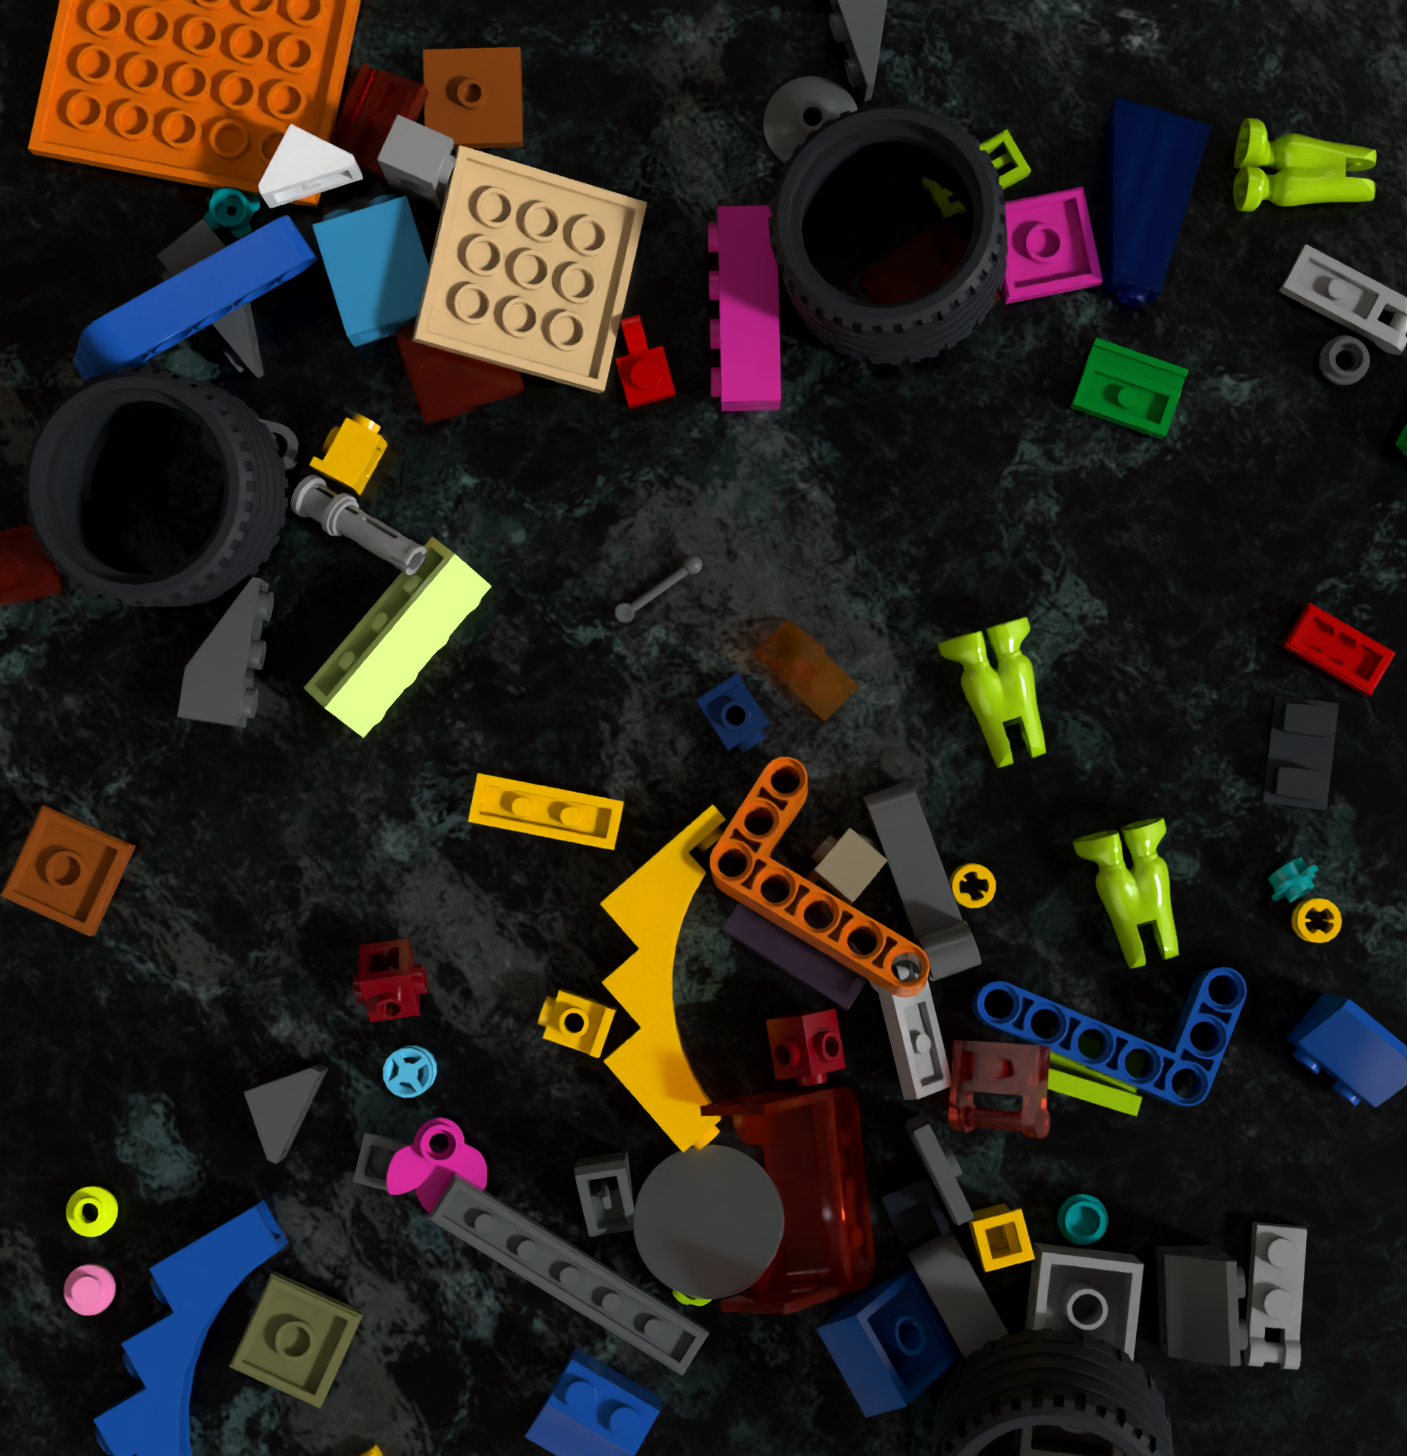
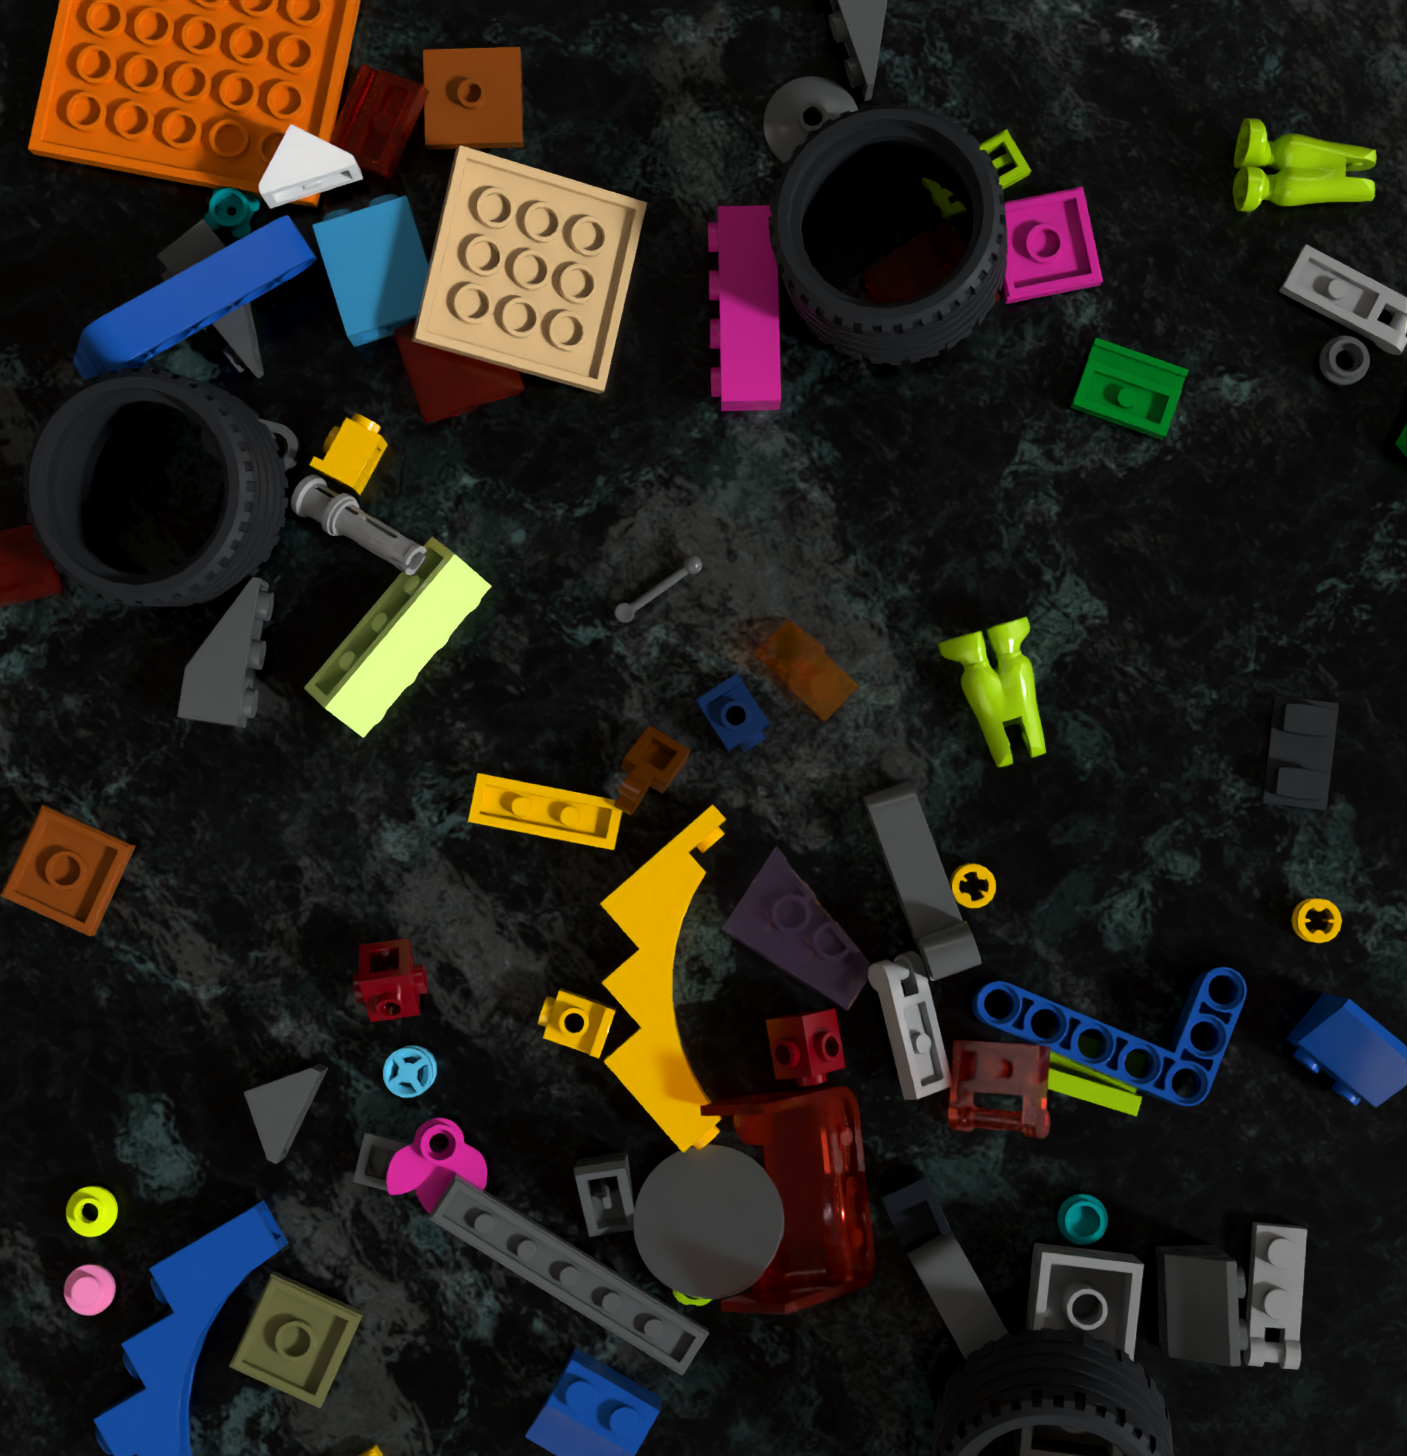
light grey brick [377,114,457,211] -> none
red plate [616,315,676,408] -> none
orange beam [710,757,930,998] -> none
dark tan brick [805,828,888,905] -> none
blue slope [816,1267,962,1418] -> none
dark grey plate [904,1114,975,1226] -> none
yellow brick [968,1203,1035,1272] -> none
lime piece [1073,817,1179,969] -> none
clear blue slope [1105,97,1211,306] -> none
teal plate [1268,858,1319,902] -> none
red plate [1281,603,1395,696] -> none
none -> reddish brown plate [614,725,691,816]

